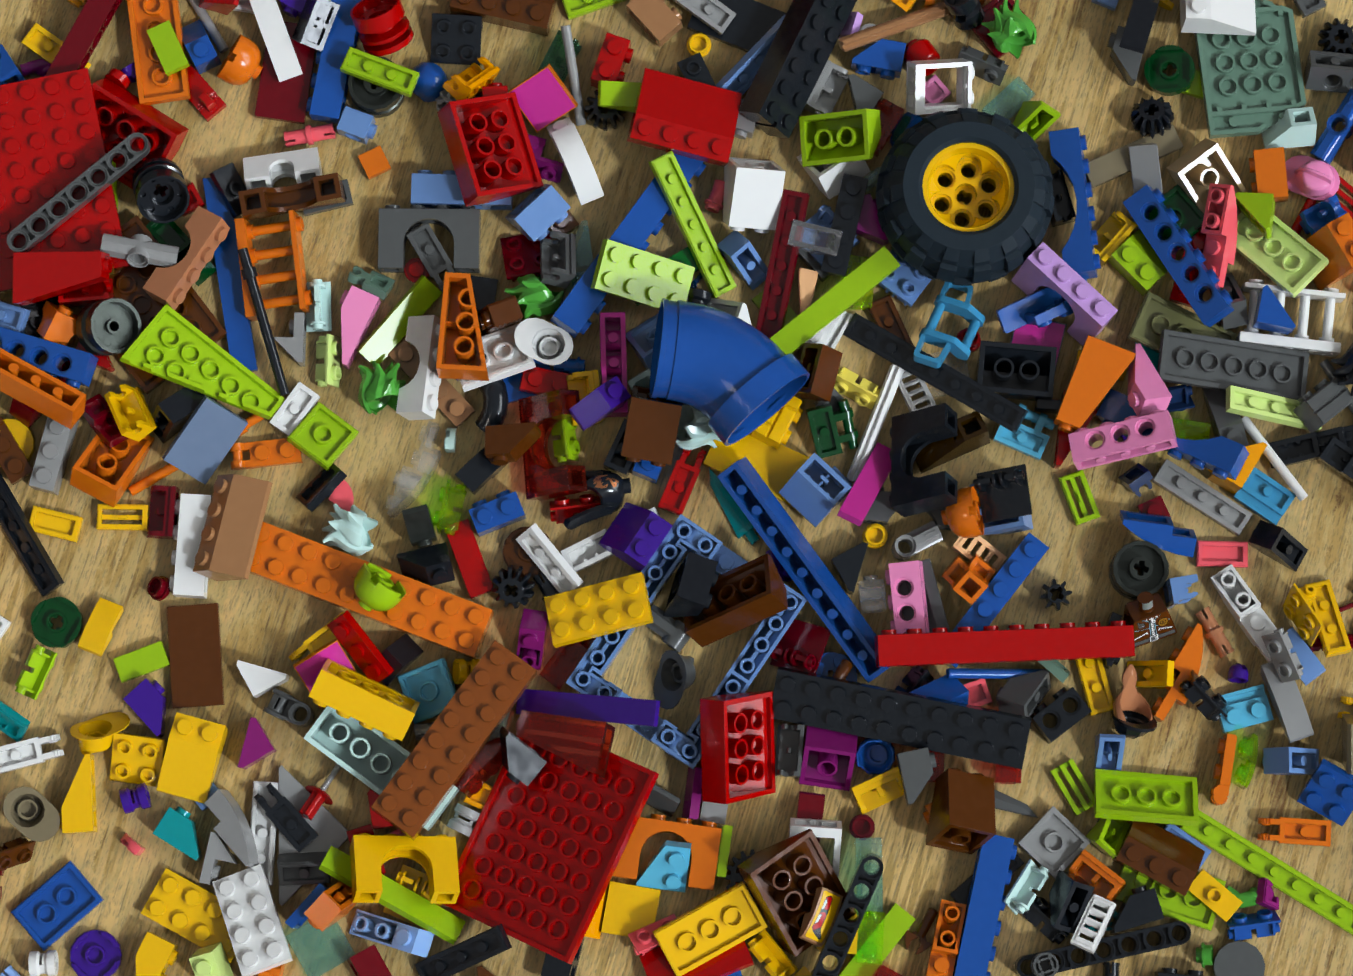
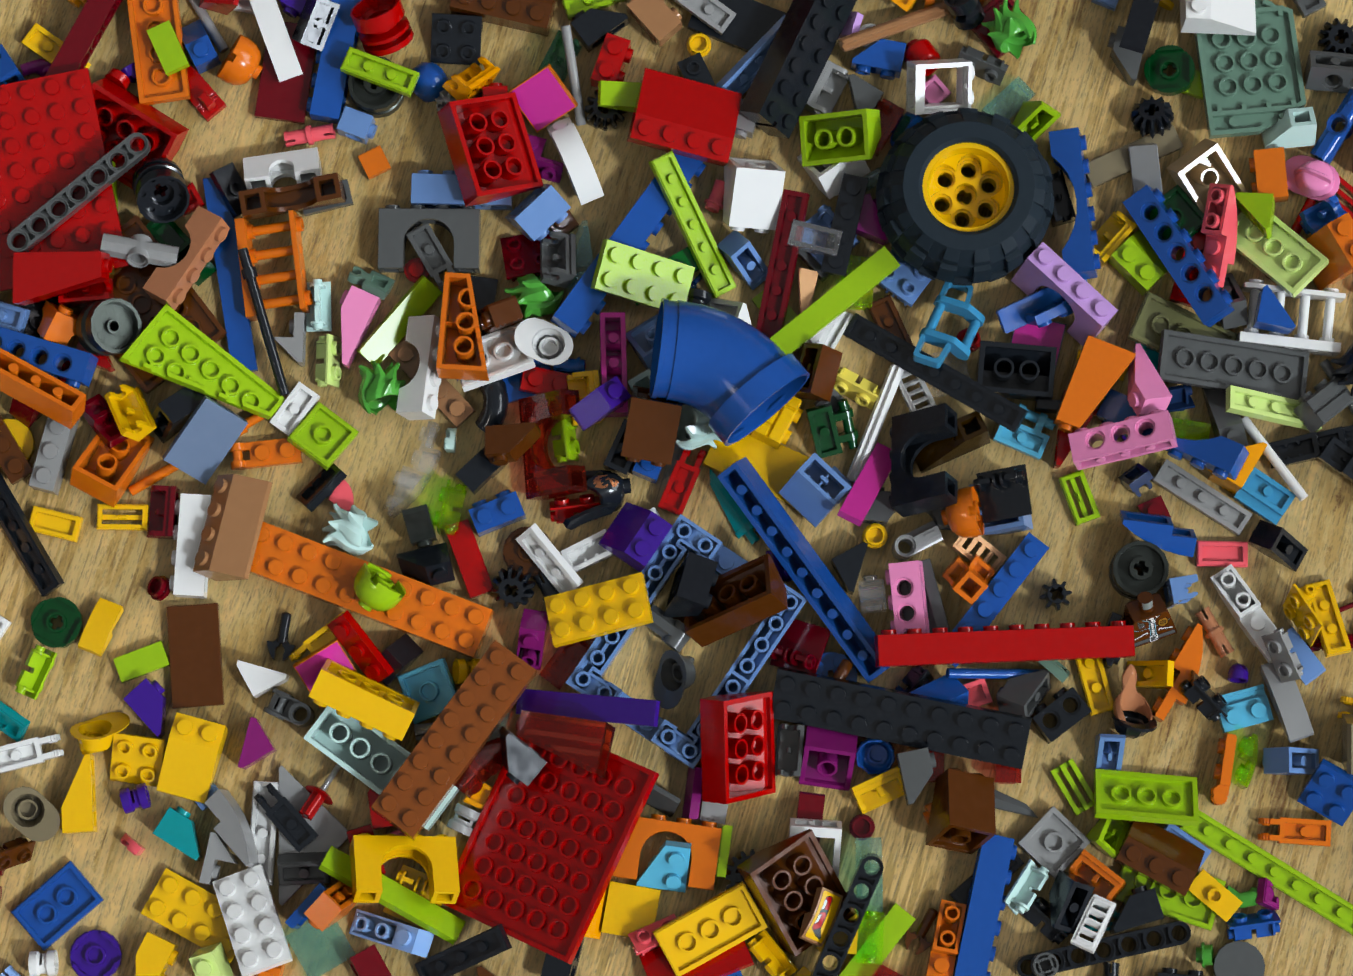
none -> black bar [267,612,296,661]
none -> black slope [570,9,629,53]

